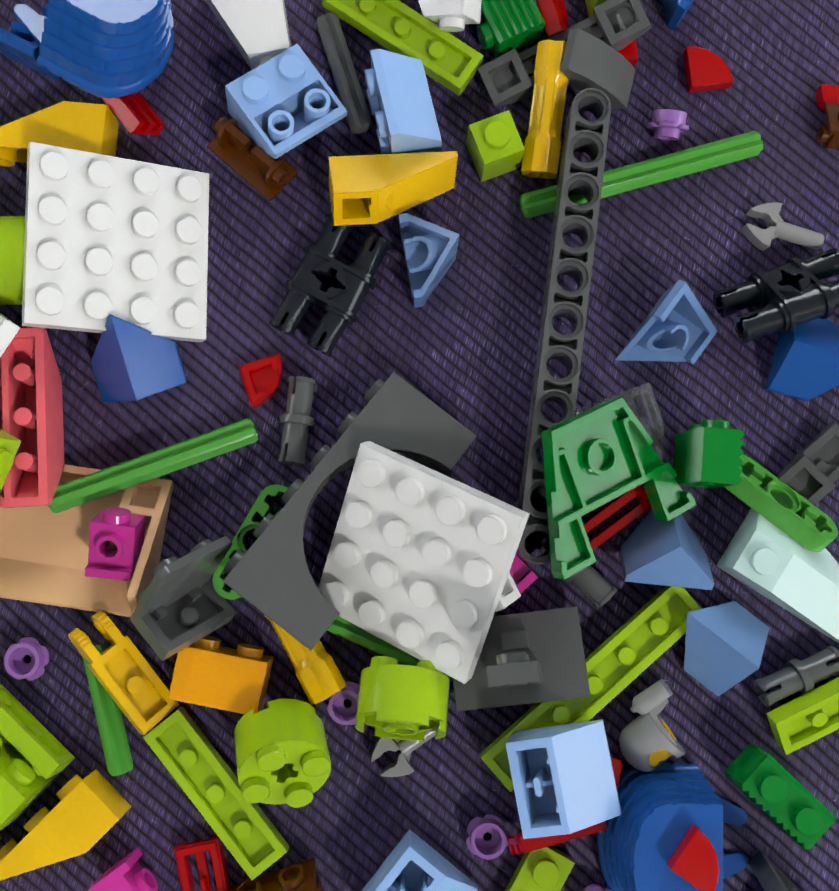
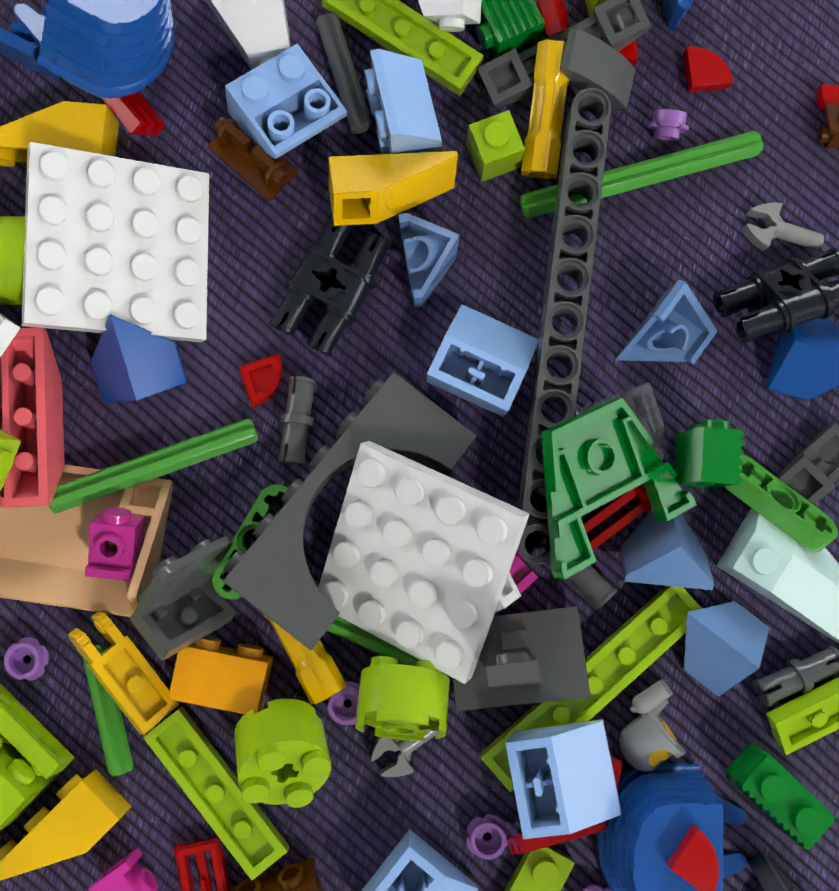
none -> light blue slope [426,304,538,417]

